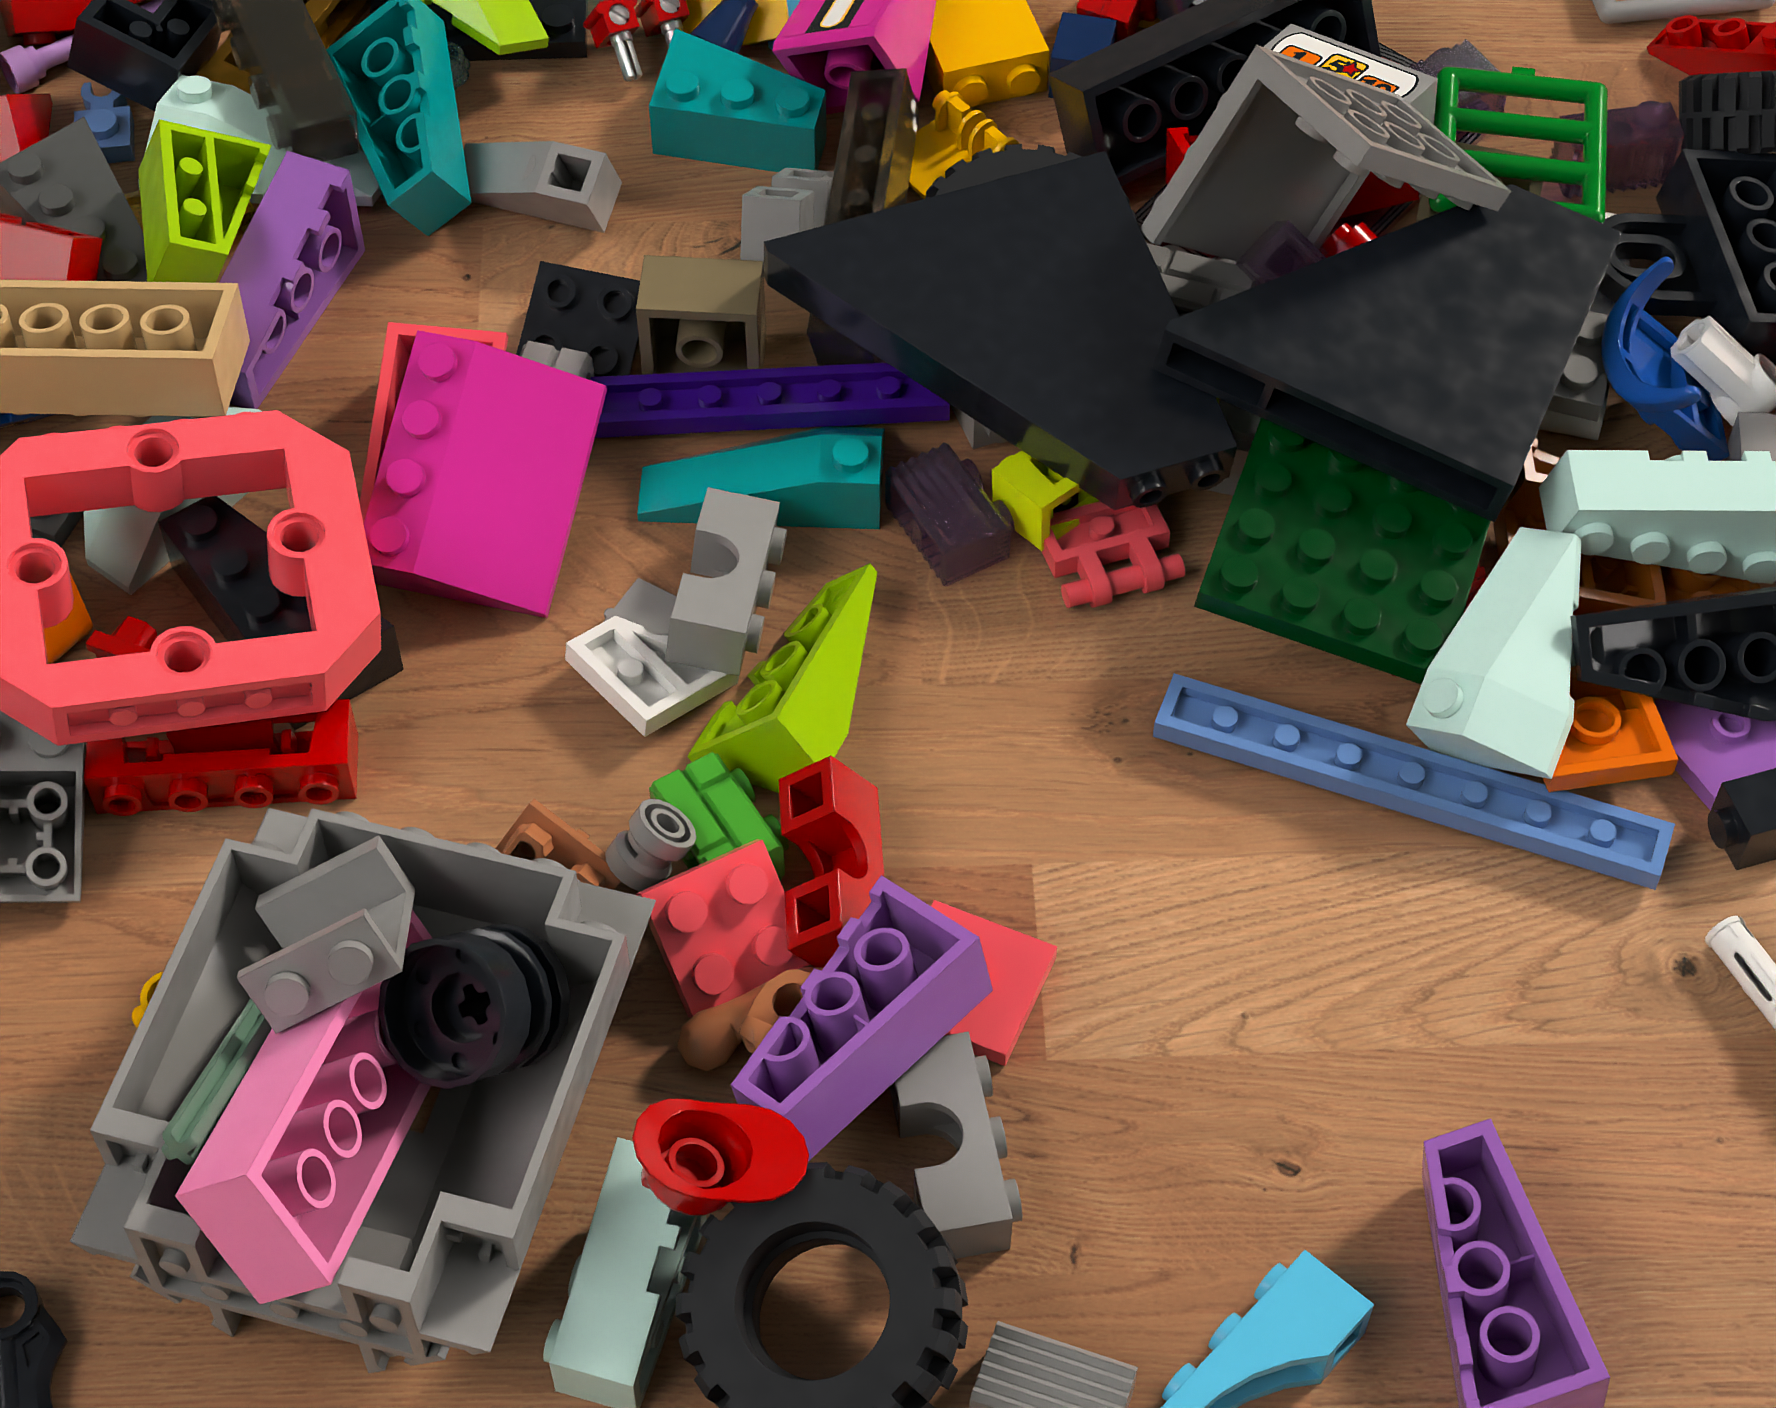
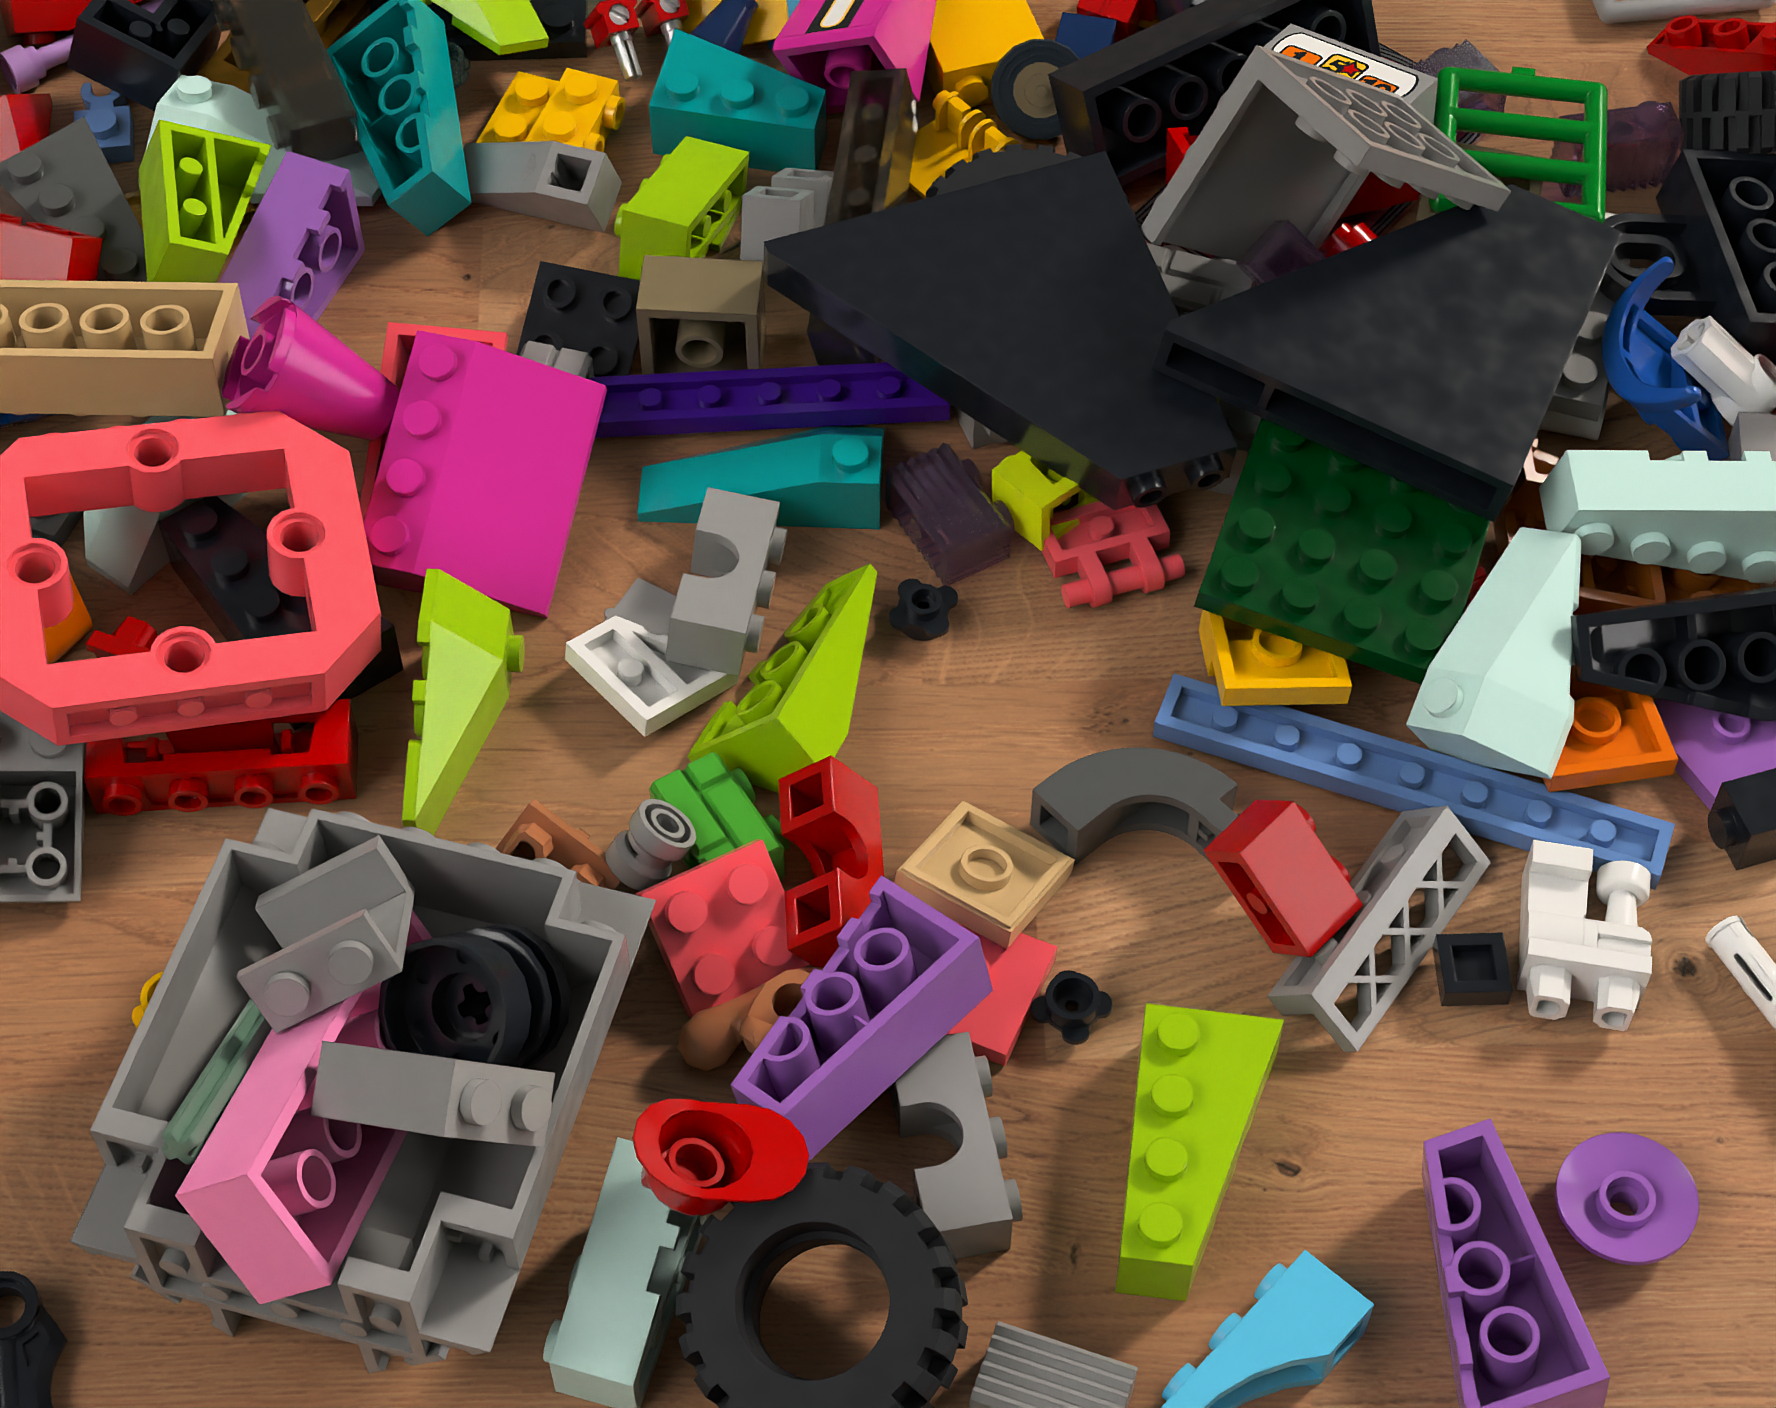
none -> dark pink cone [222,295,399,441]
none -> light grey brick [310,1041,555,1148]
none -> lime wedge [402,569,525,836]
none -> yellow plate [476,68,626,153]
none -> lime wedge [614,136,749,281]
none -> black plate [889,579,958,641]
none -> tan plate [894,801,1075,949]
none -> black wheel [991,39,1080,140]
none -> dark grey arch [1030,748,1240,866]
none -> black plate [1031,970,1112,1045]
none -> lime wedge [1115,1003,1284,1302]
none -> yellow plate [1198,610,1352,706]
none -> brick [1203,799,1363,958]
none -> light grey fence [1267,806,1491,1052]
none -> black plate [1432,932,1513,1006]
none -> white hips [1516,840,1652,1031]
none -> medium lavender dish [1555,1132,1699,1265]

